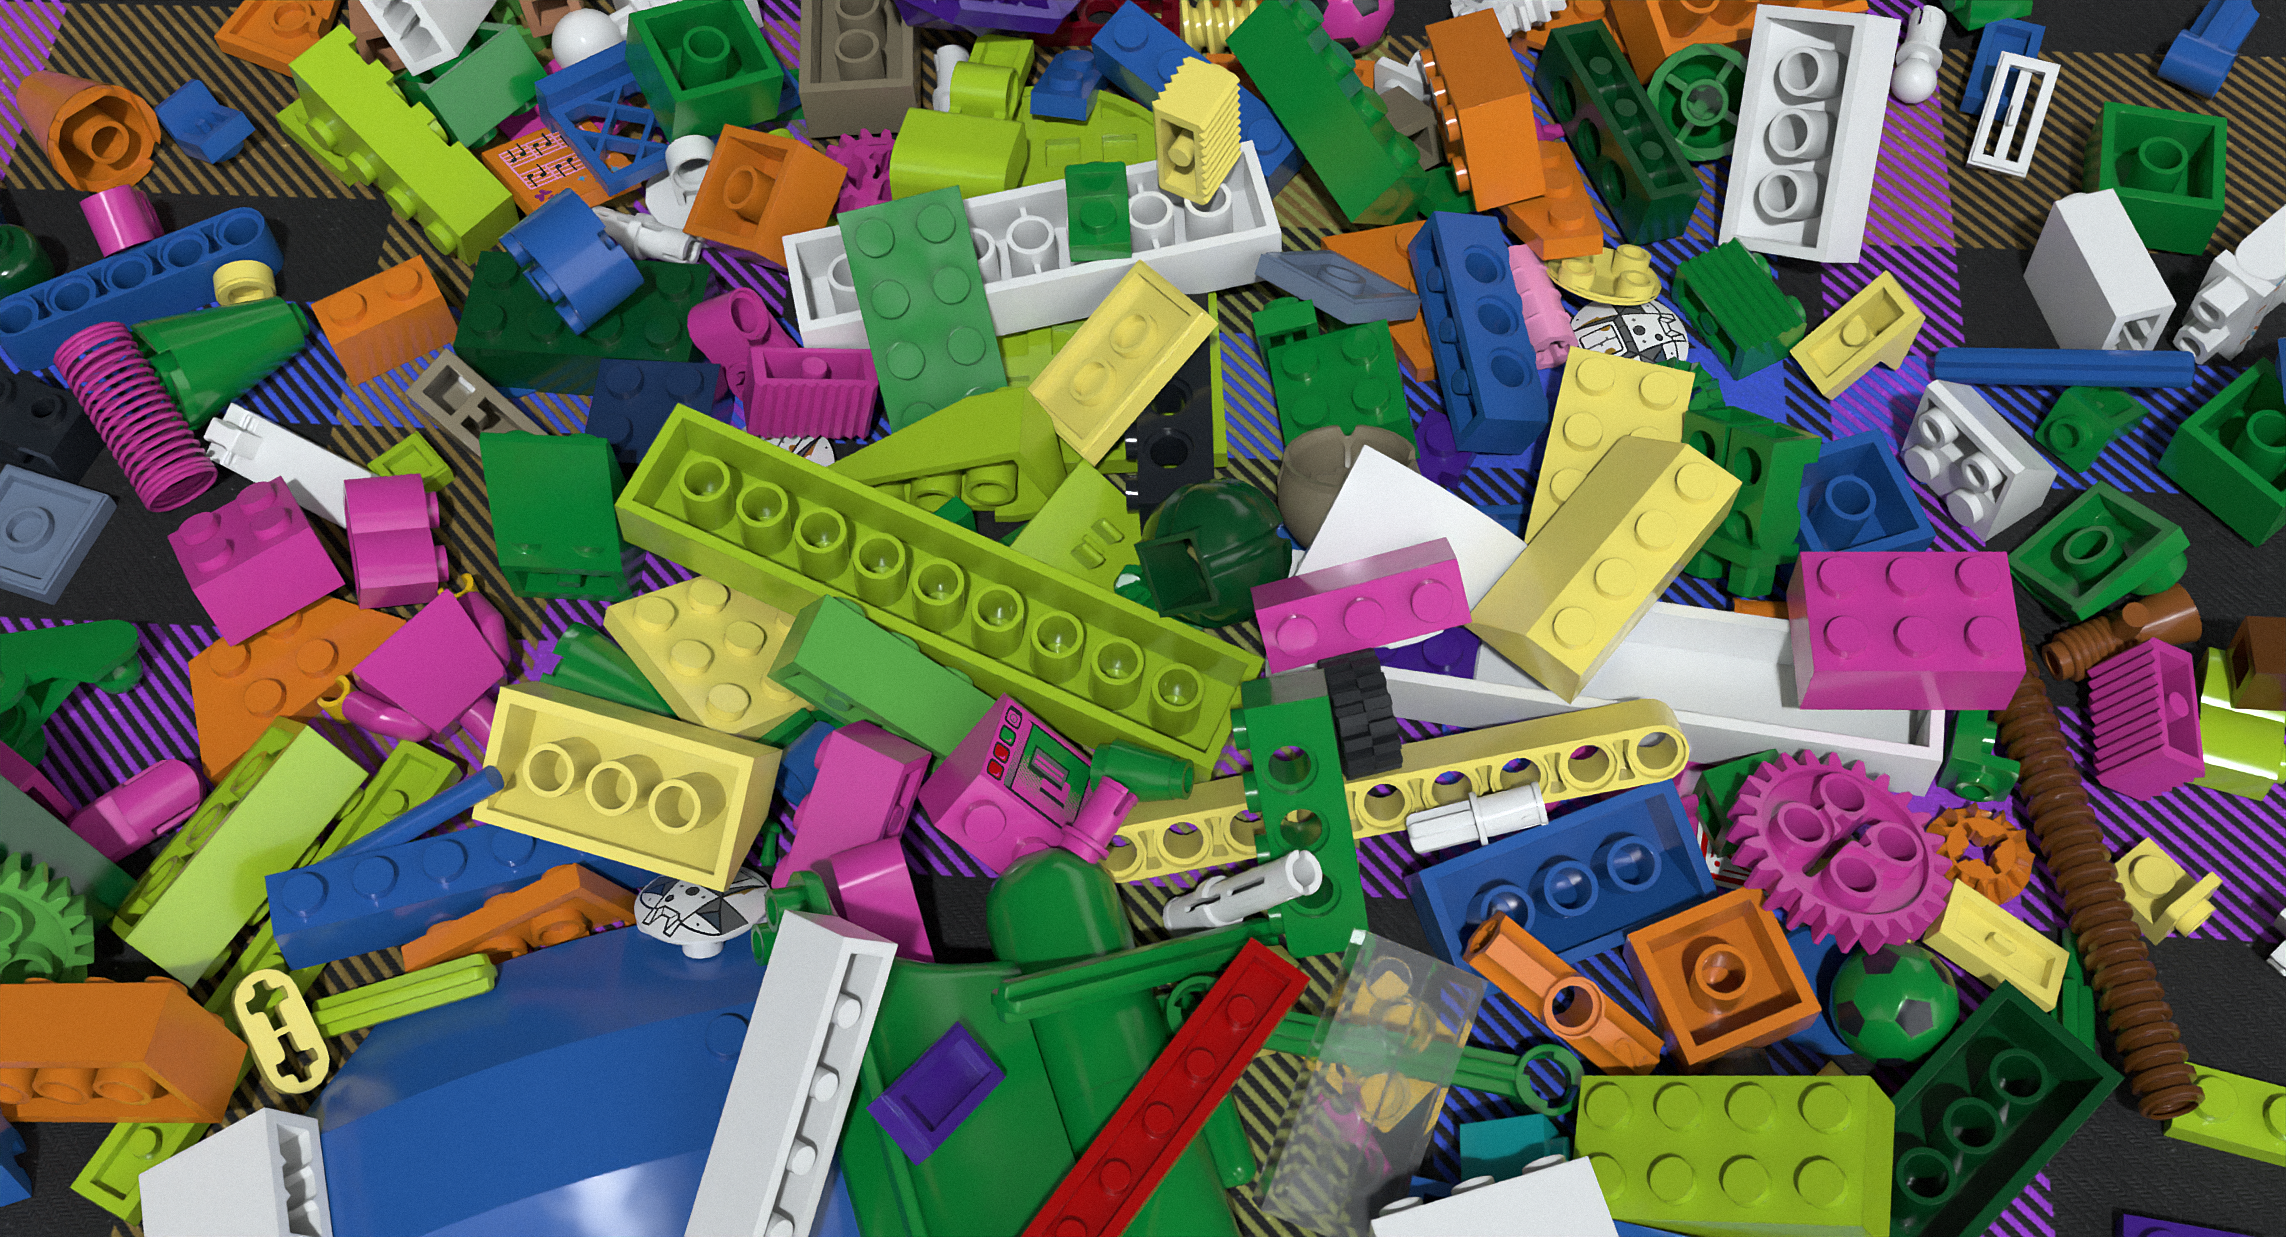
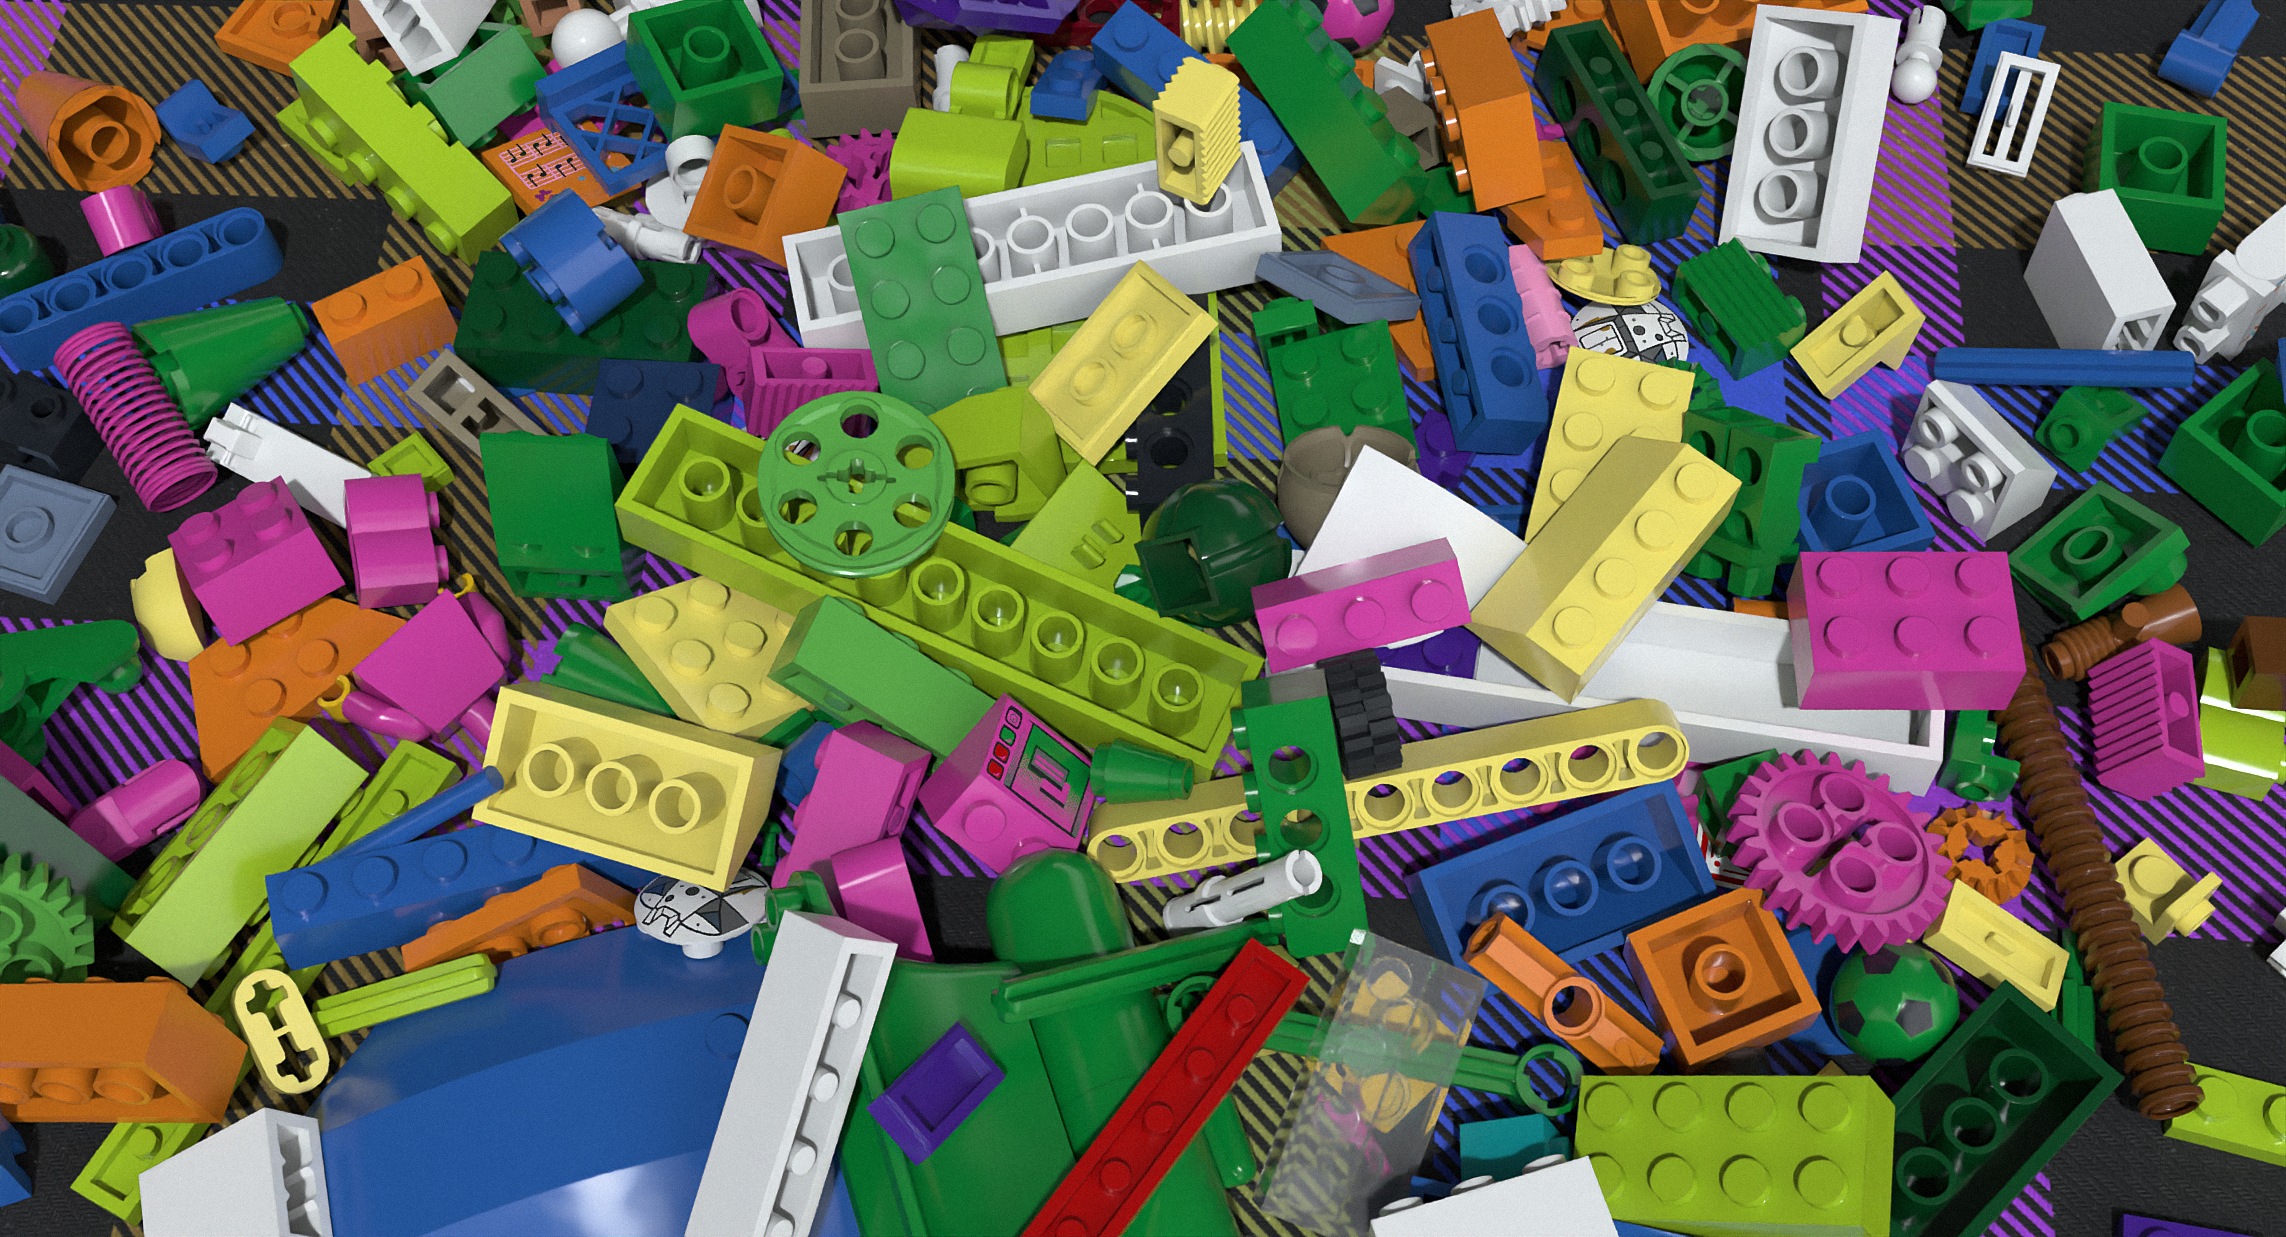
light yellow tile [213,260,276,306] -> none
dark pink pin [1059,776,1139,864] -> none
green bracket [1064,161,1132,262] -> none
white axle [1406,781,1548,854] -> none
none -> light yellow brick [130,547,208,662]
none -> bright green wedge [757,391,955,578]

